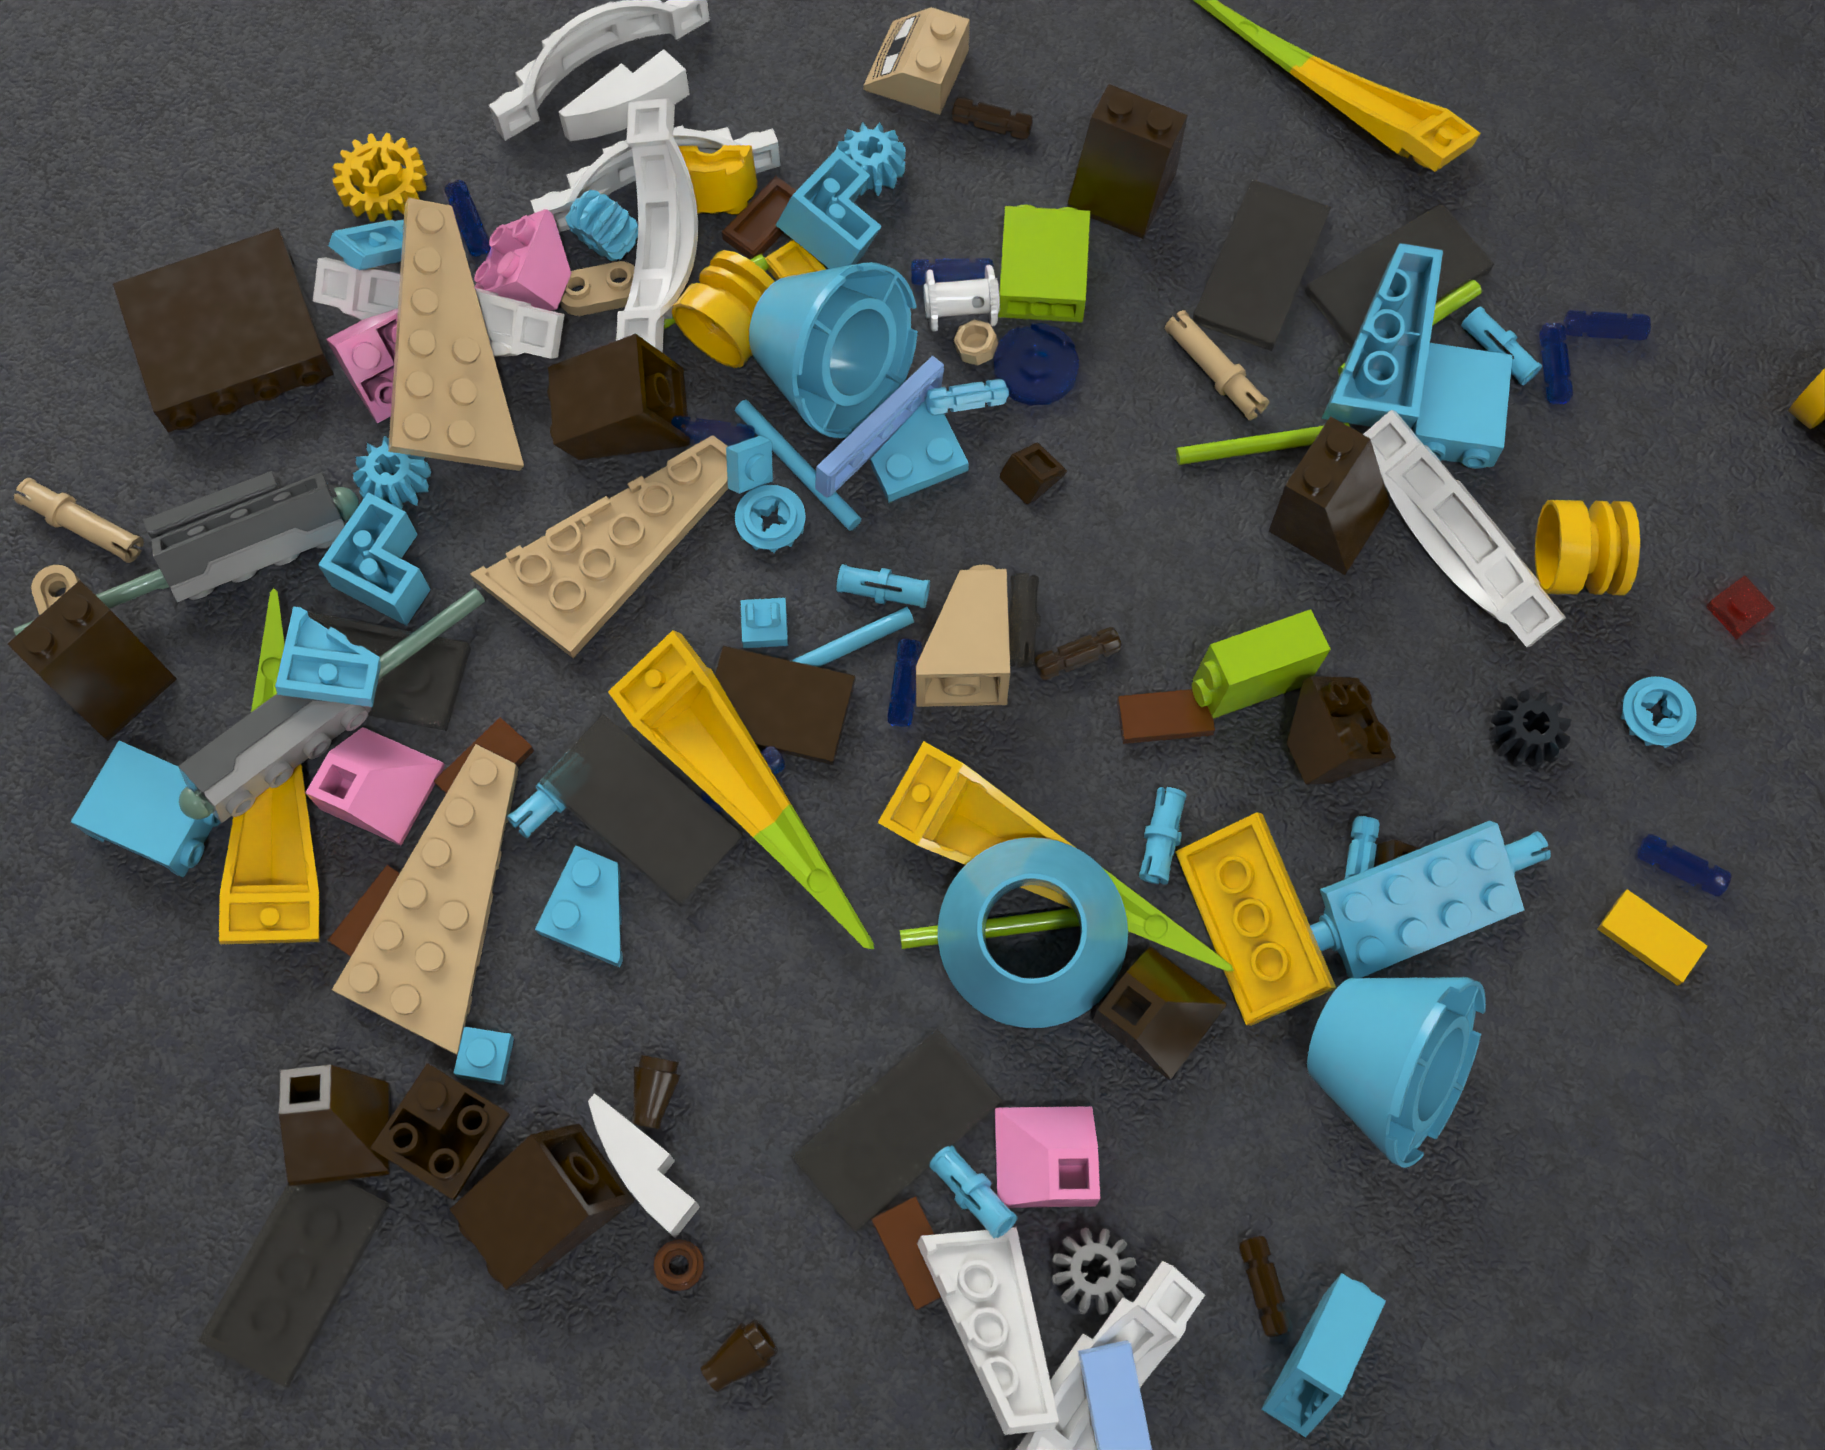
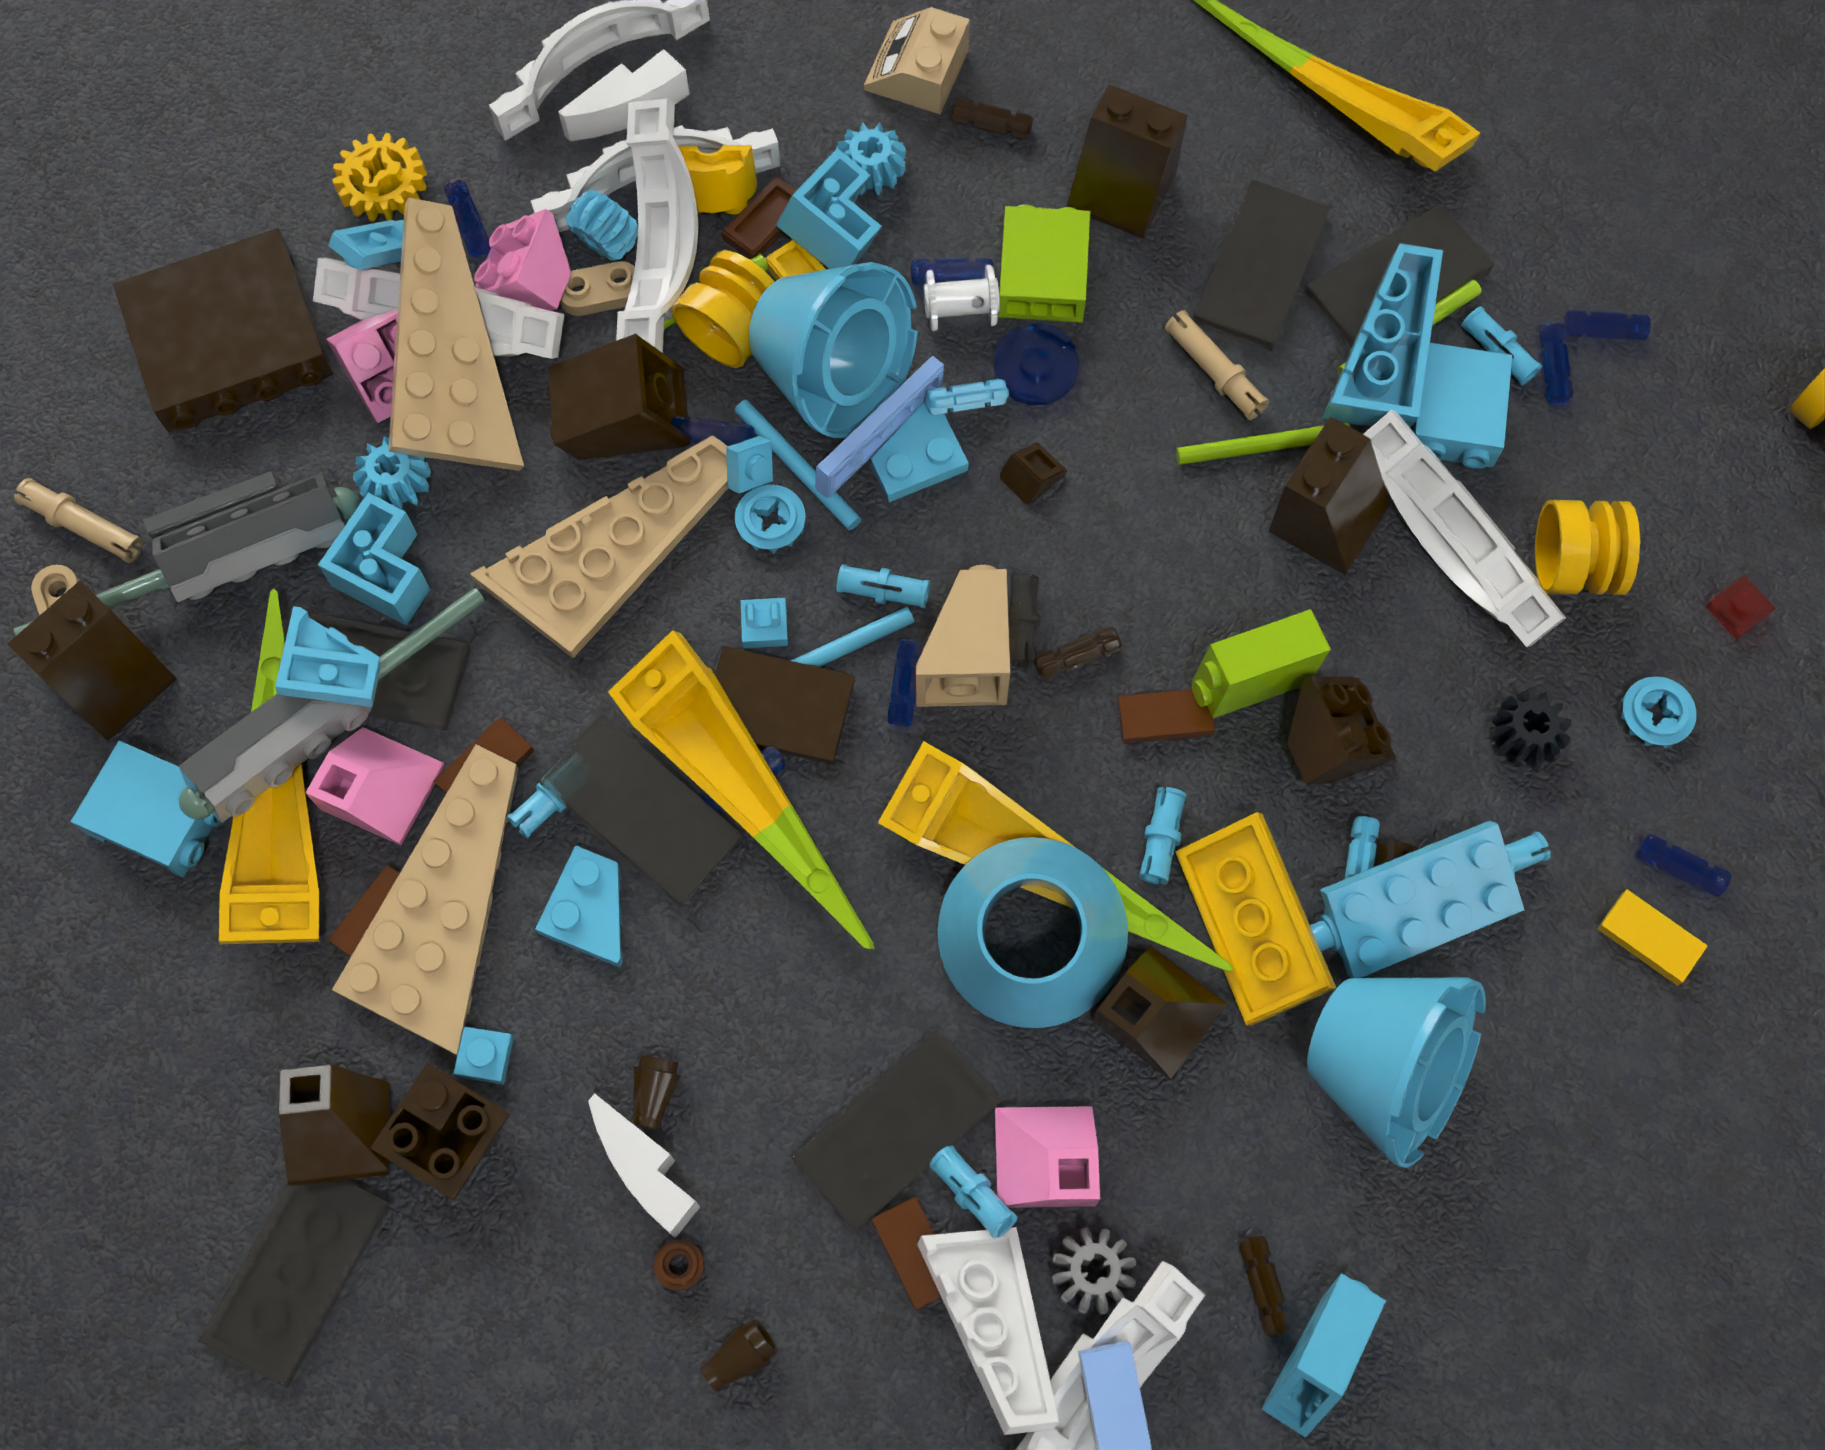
dark brown slope [450,1123,635,1290] -> none
lime bar [900,908,1079,949] -> none
tan tile [954,320,998,365] -> none

